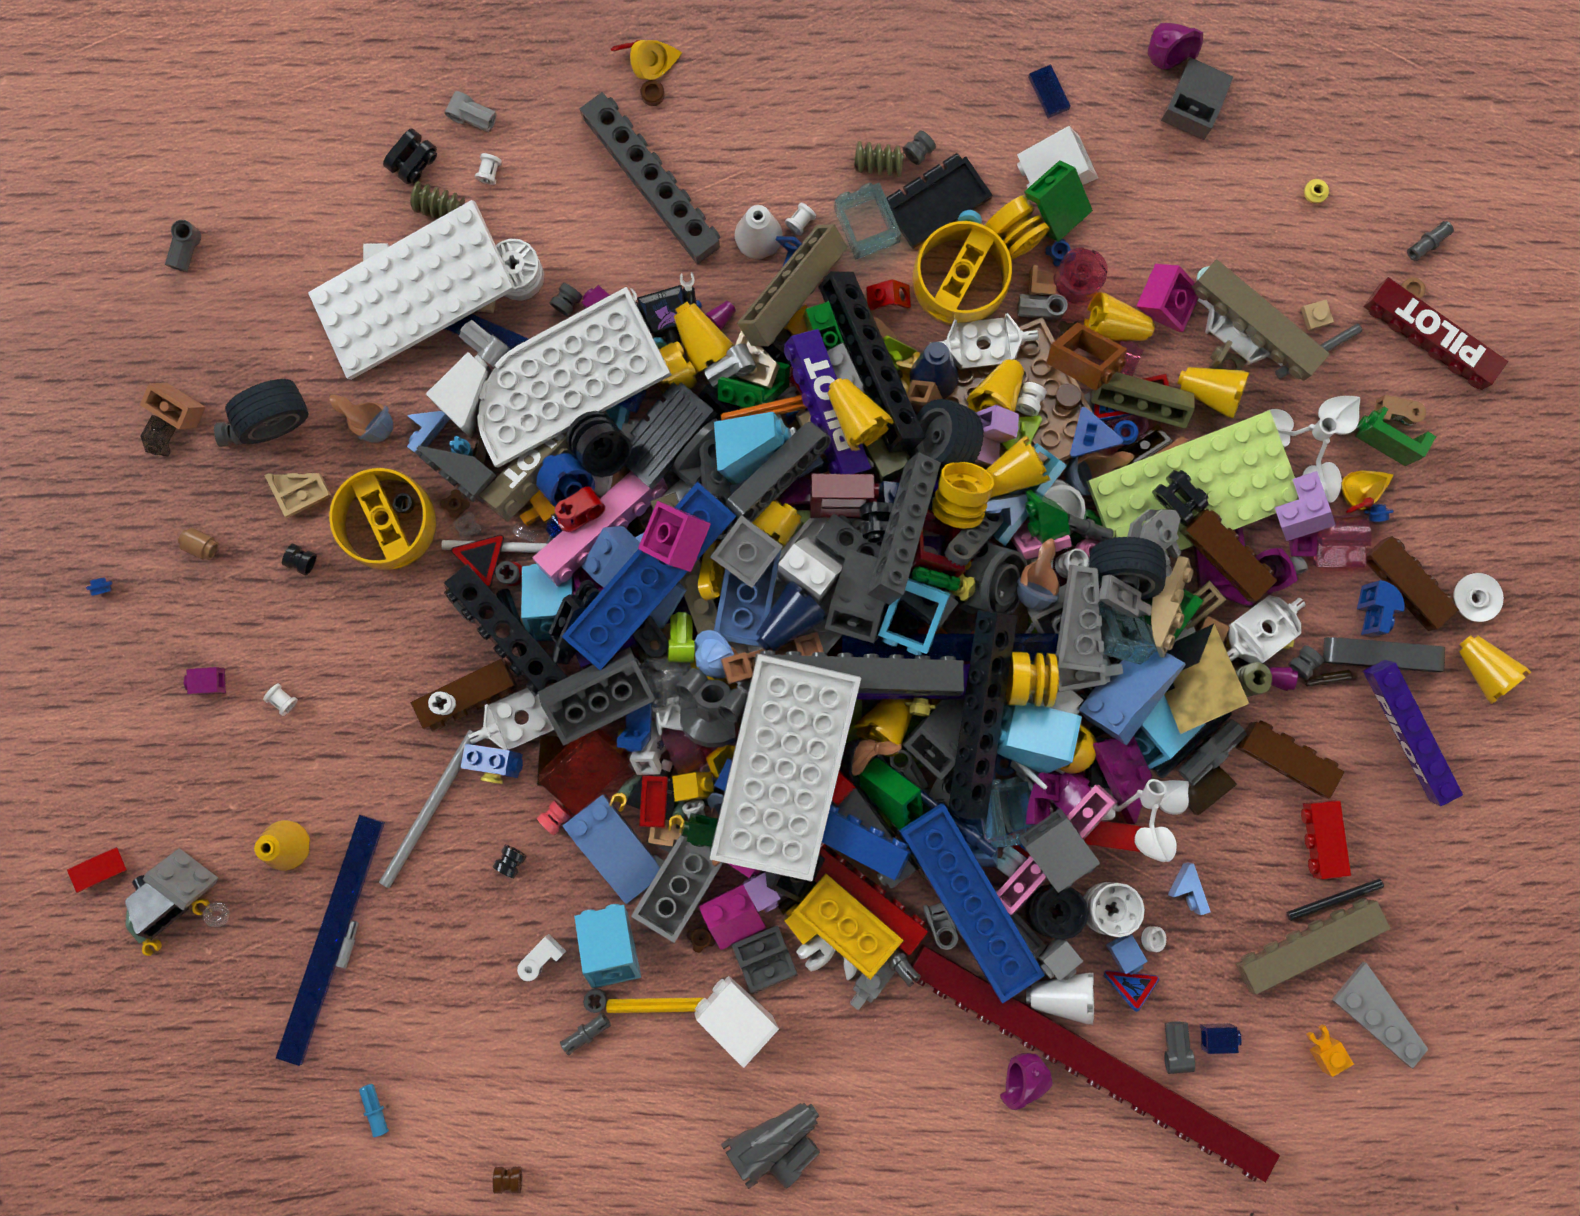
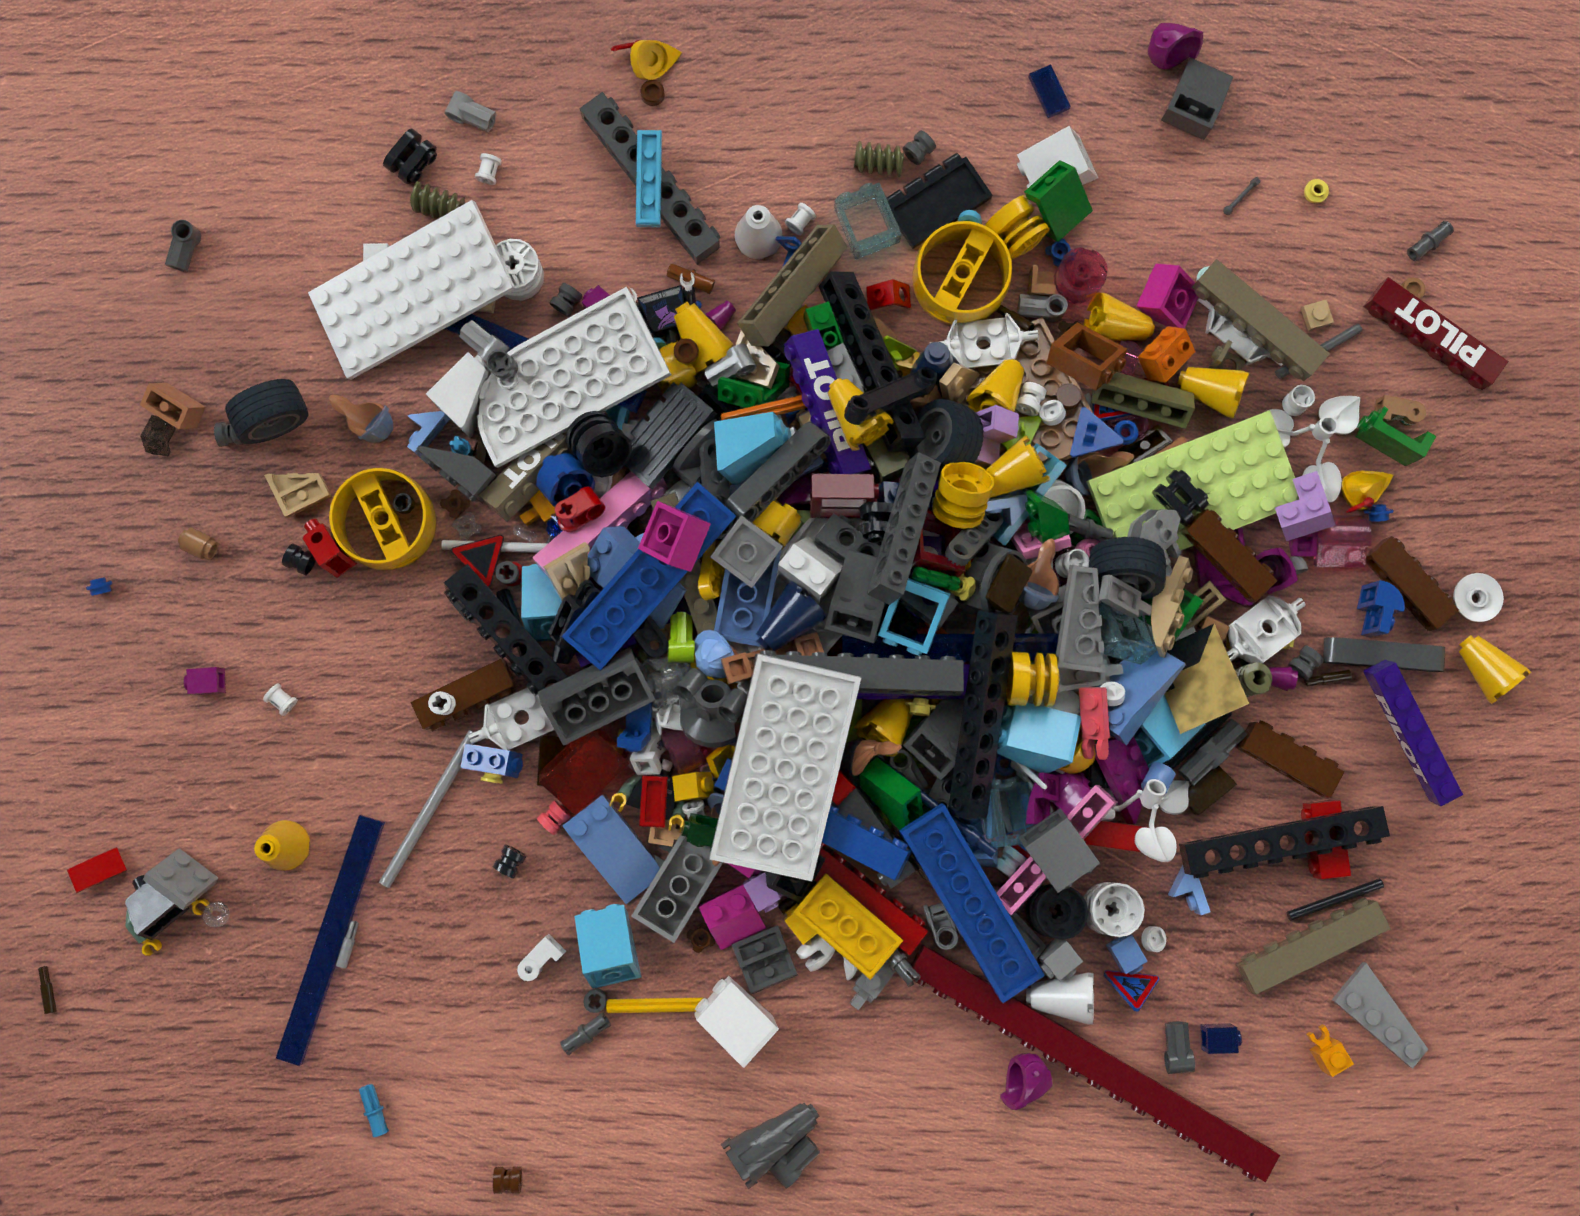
none -> dark brown pin [38,966,57,1014]
none -> red torso [302,519,357,578]
none -> dark grey wheel [486,350,518,380]
none -> tan wing [543,542,590,601]
none -> medium azure tile [636,130,662,227]
none -> dark orange axle [667,264,715,294]
none -> reddish brown tile [674,338,699,365]
none -> black piece [844,367,937,425]
none -> tan wing [939,363,980,404]
none -> dark brown slope [985,554,1032,613]
none -> dark brown pin [997,305,1035,331]
none -> white tile [1039,400,1066,426]
none -> coral hinge [1079,687,1110,760]
none -> white tile [1100,682,1125,706]
none -> orange brick [1138,326,1196,383]
none -> medium blue brick [1141,762,1176,793]
none -> black brick [1179,806,1390,878]
none -> dark grey hinge [1223,177,1261,215]
none -> white wheel [1282,385,1315,416]

